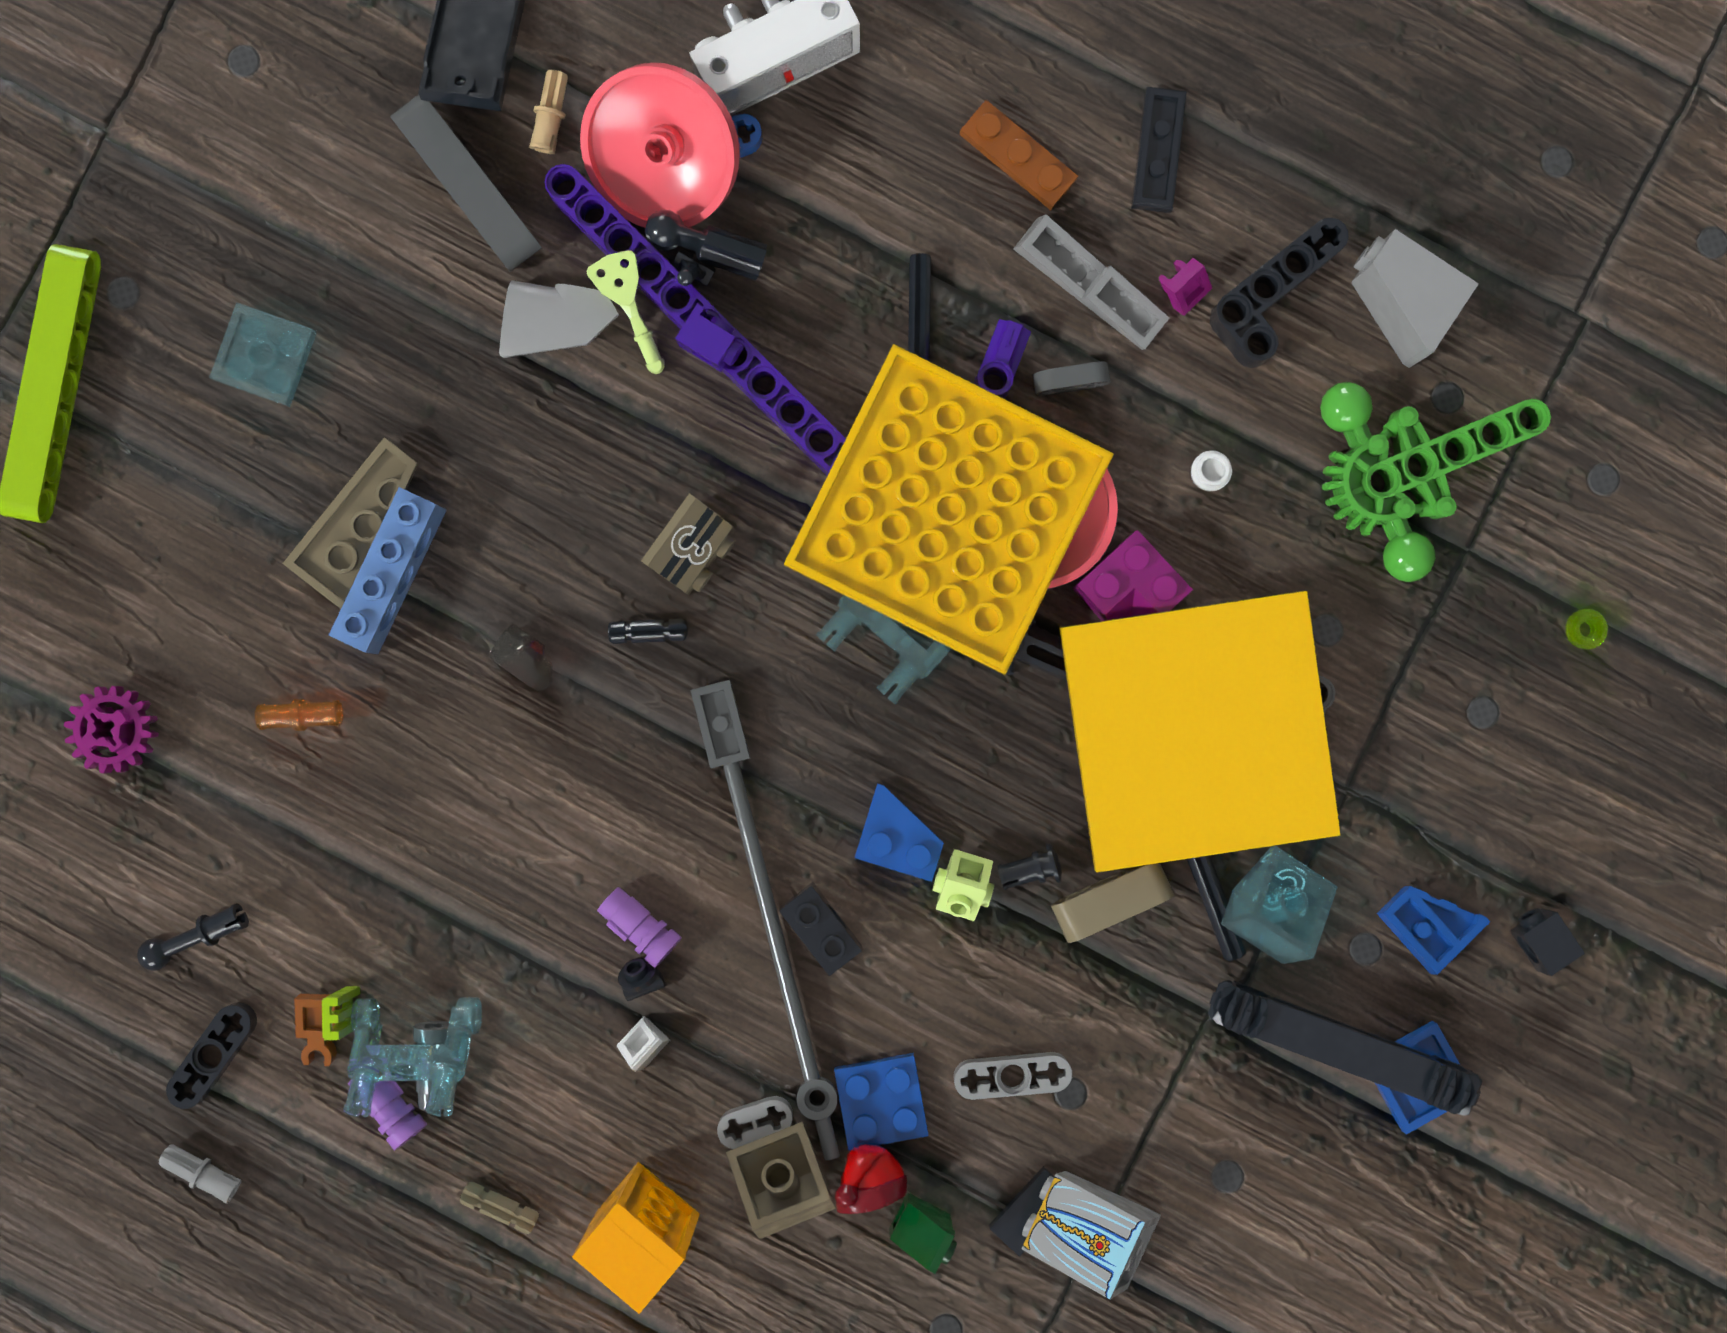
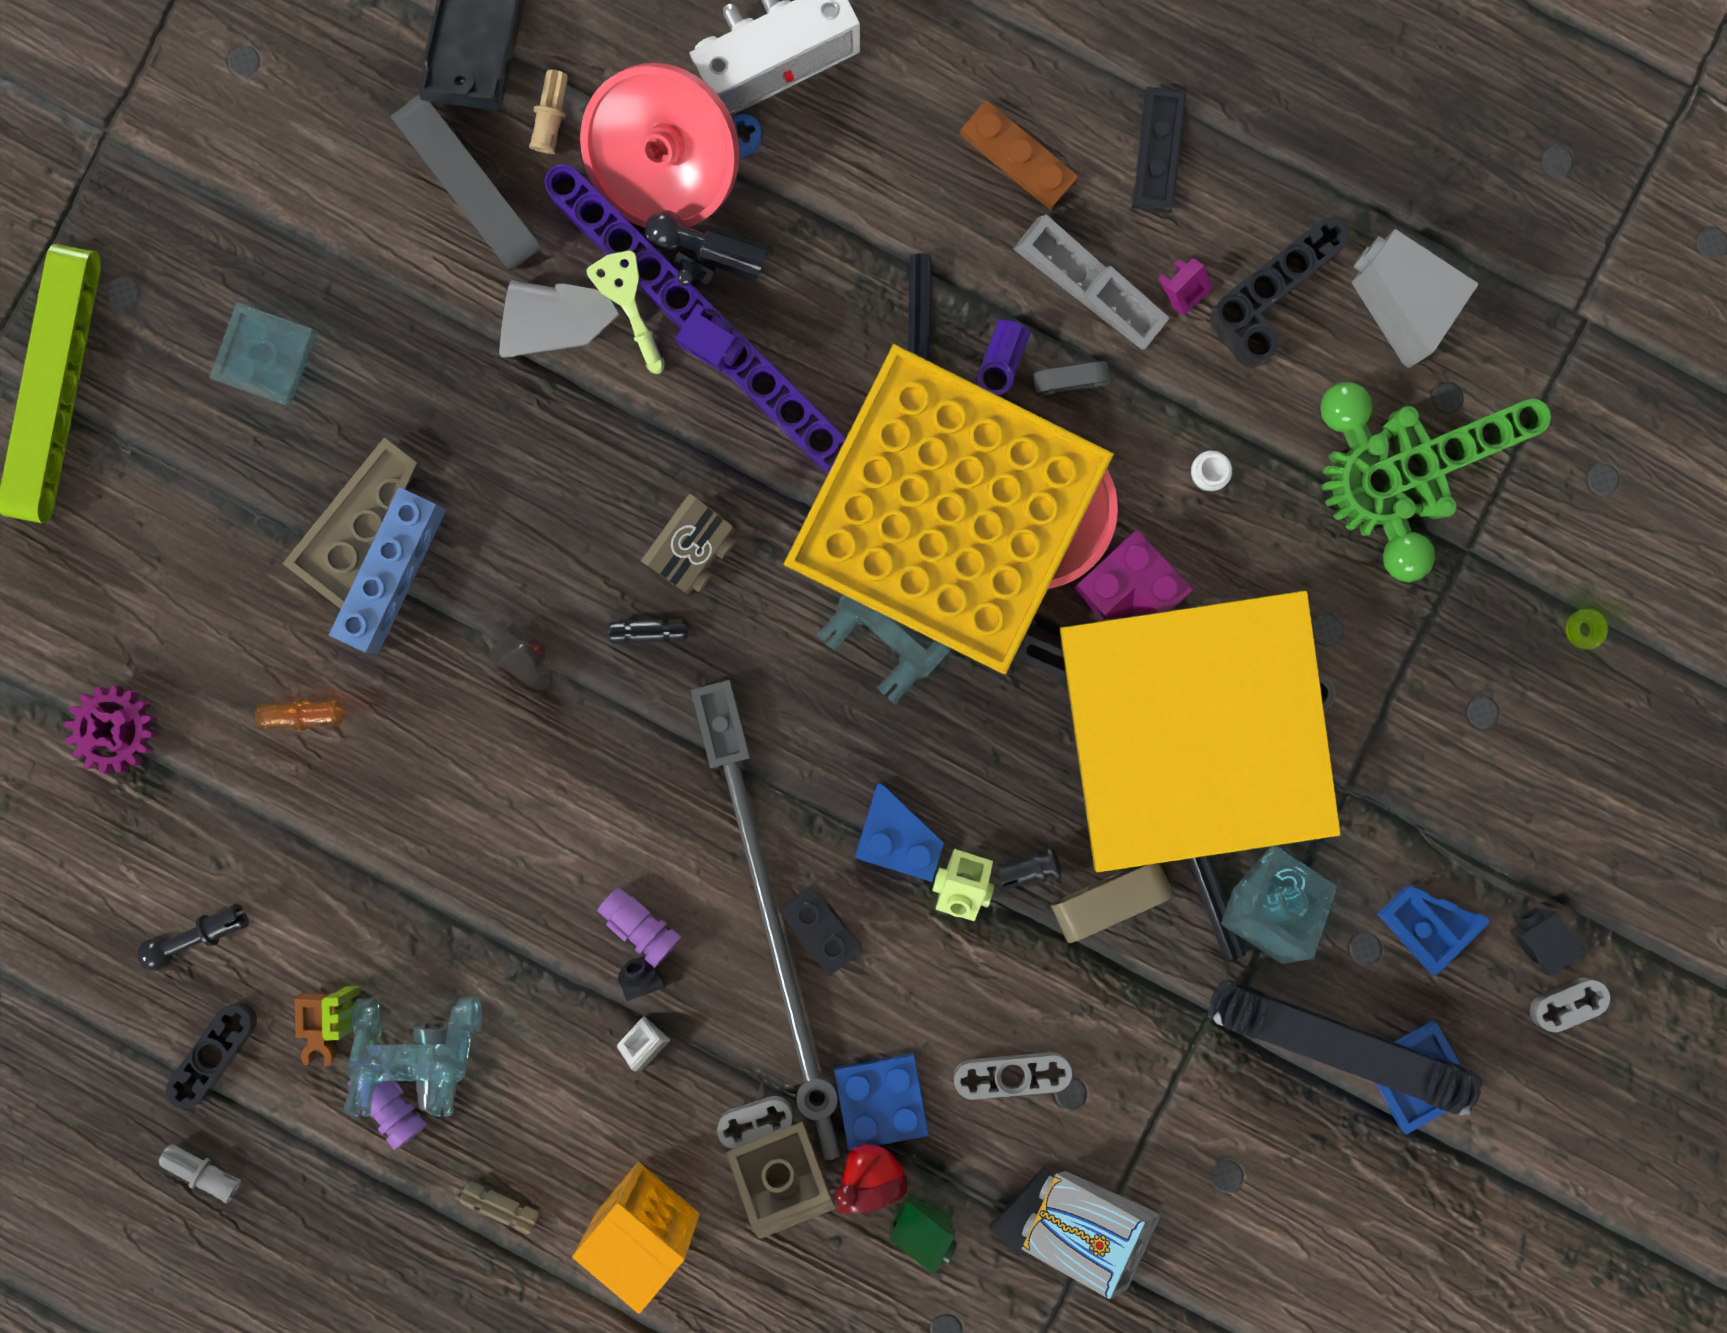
none -> light grey beam [1529,977,1610,1032]

